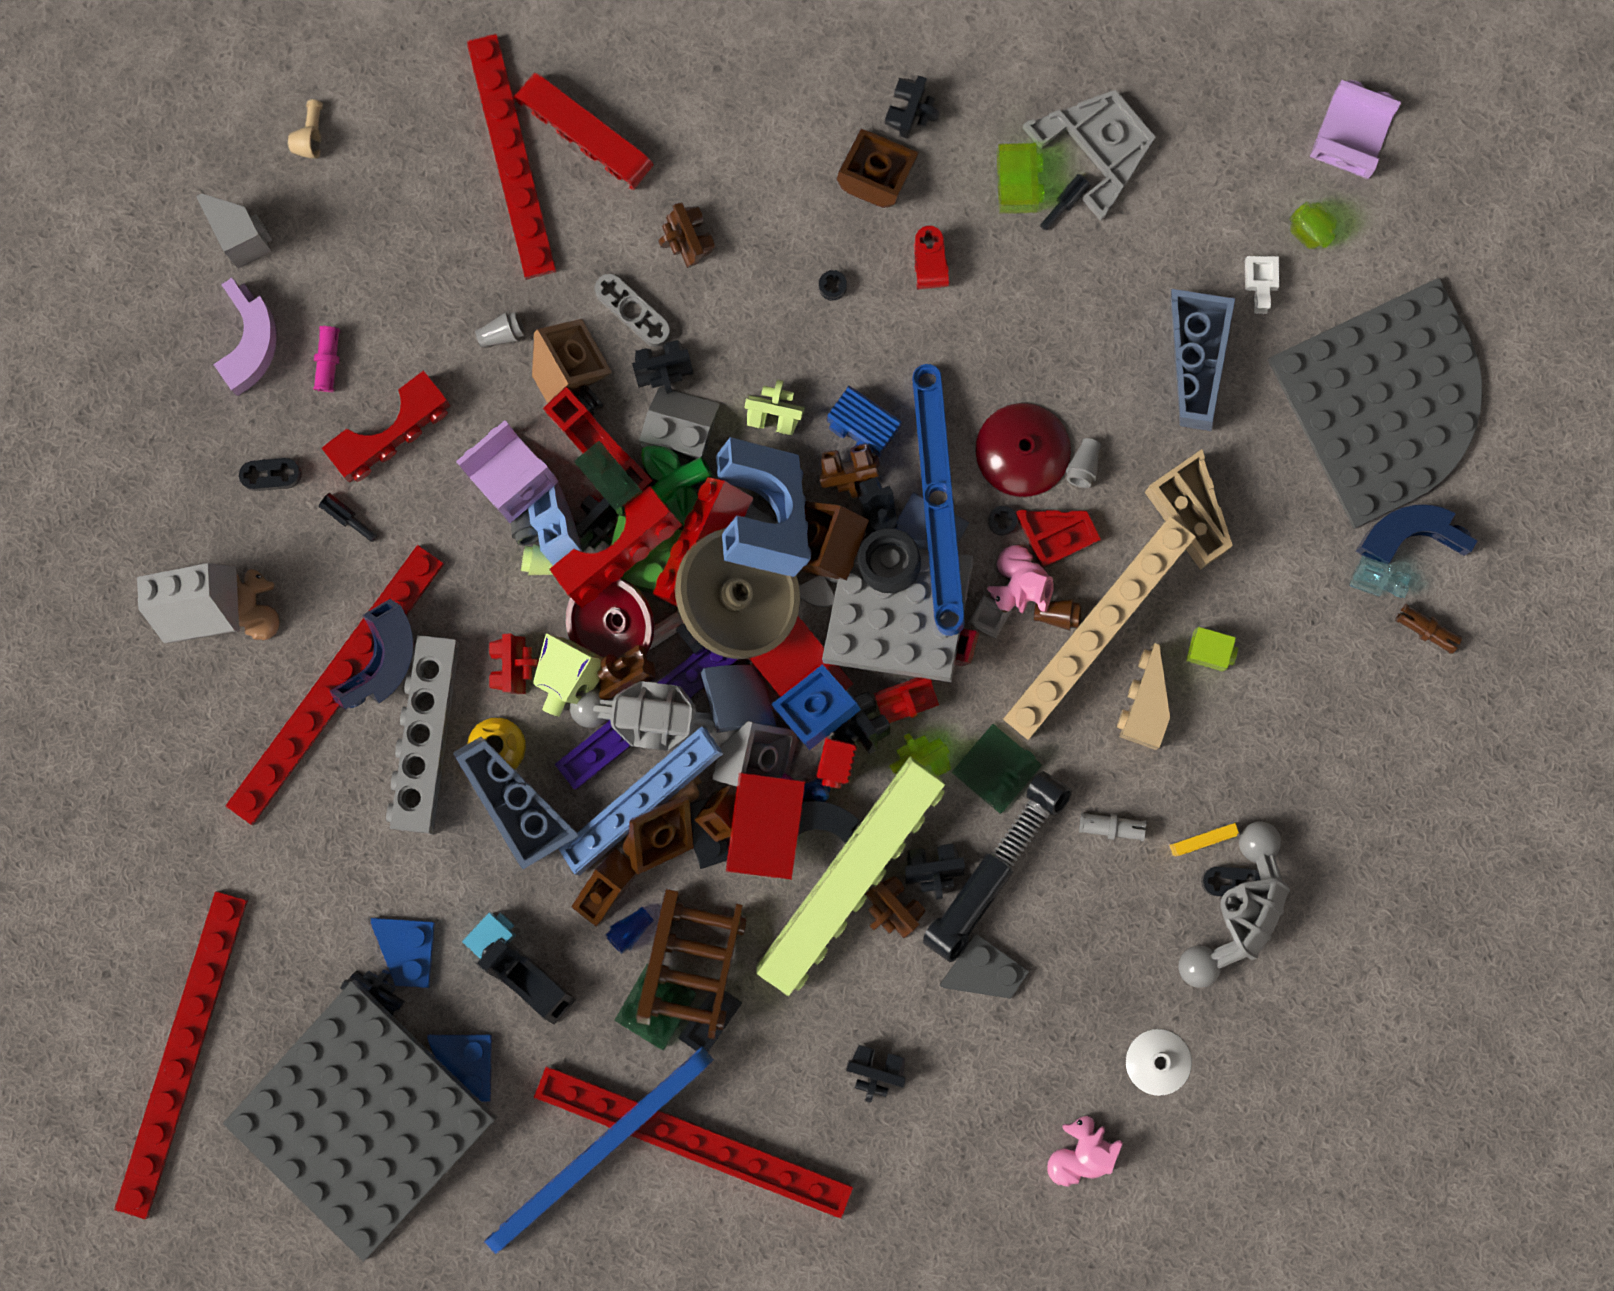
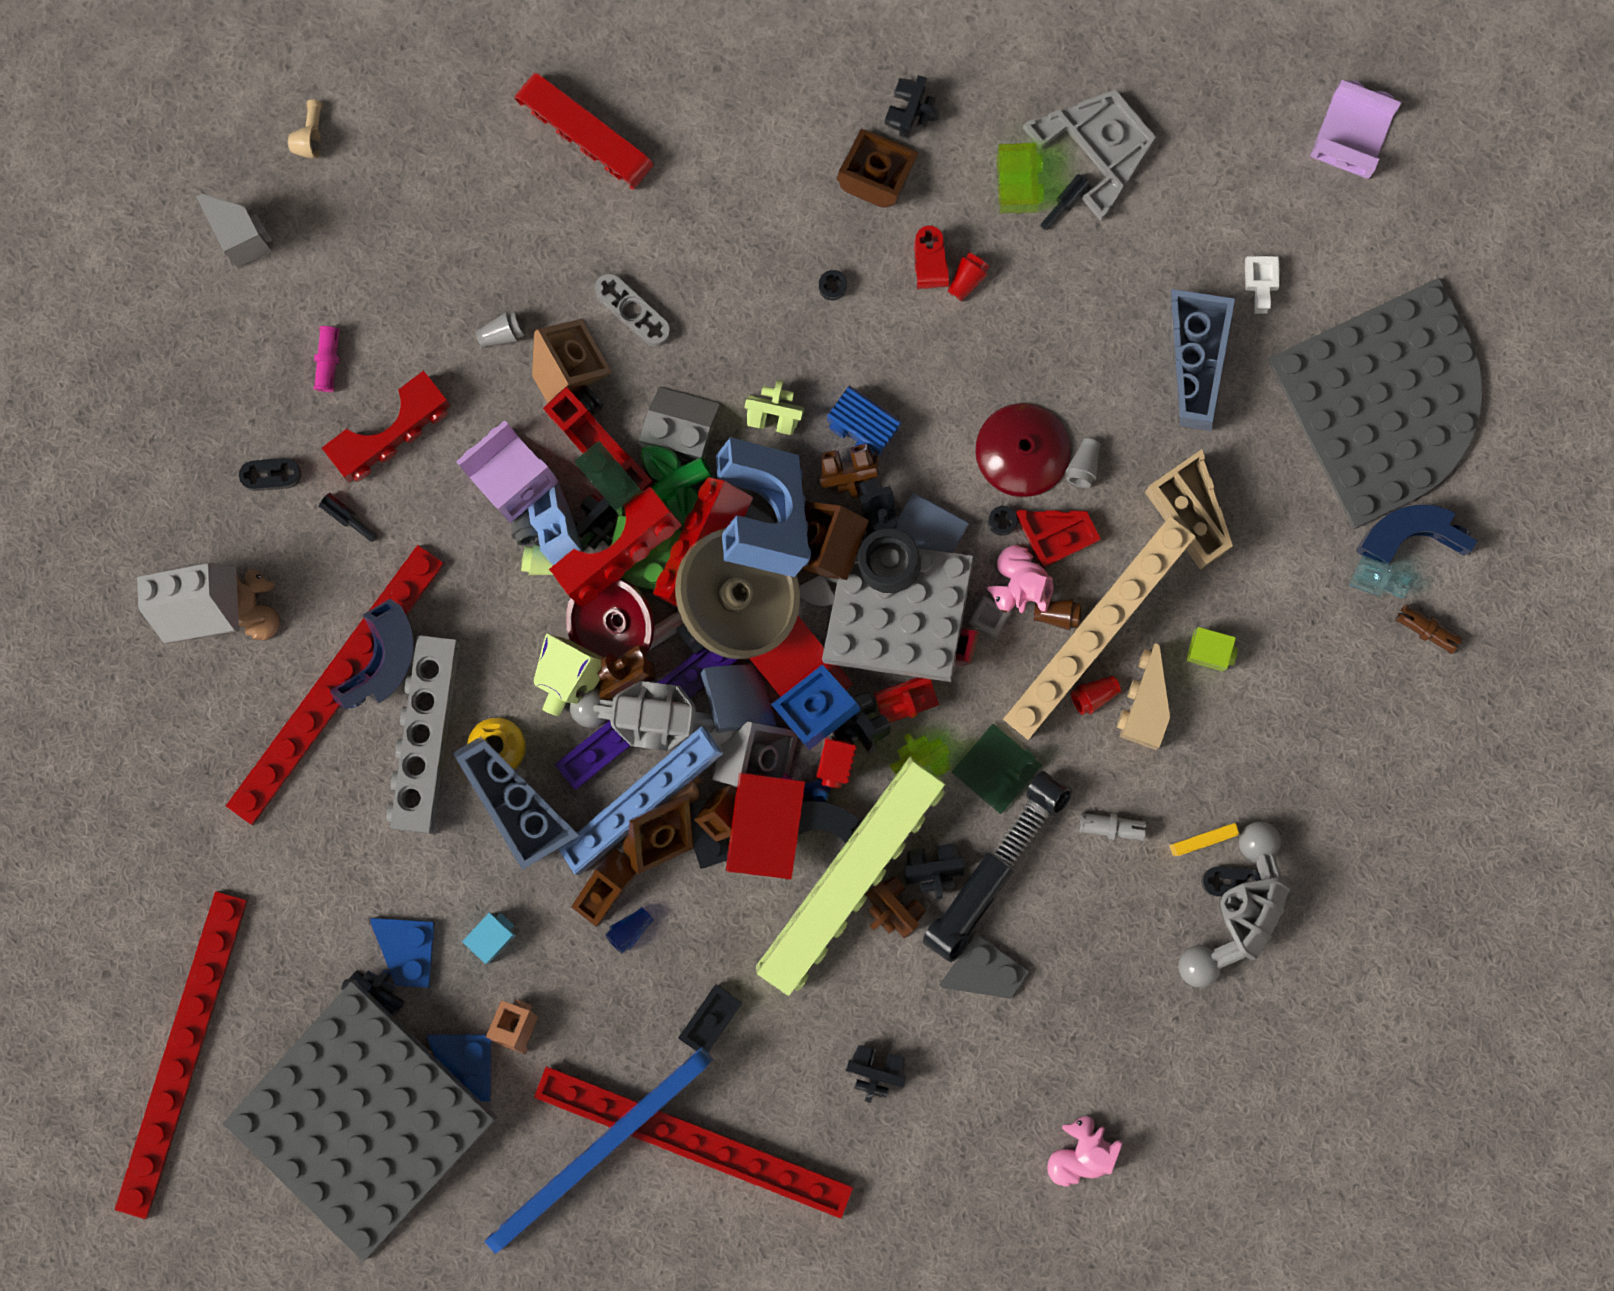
lavender arch [213,278,276,396] -> none
red plate [466,34,556,280] -> none
black arch [476,937,576,1025] -> none
red hips [489,633,539,695] -> none
clear green hinge [614,964,697,1051] -> none
black hips [632,340,694,394] -> none
reddish brown fence [636,889,747,1039] -> none
reddish brown hips [658,202,715,268] -> none
blue beam [912,364,965,636] -> none
white dish [1126,1029,1192,1095] -> none
clear neon green head [1290,202,1337,249] -> none
none -> nougat brick [486,999,538,1055]
none -> red cone [947,252,990,302]
none -> red cone [1070,676,1121,715]

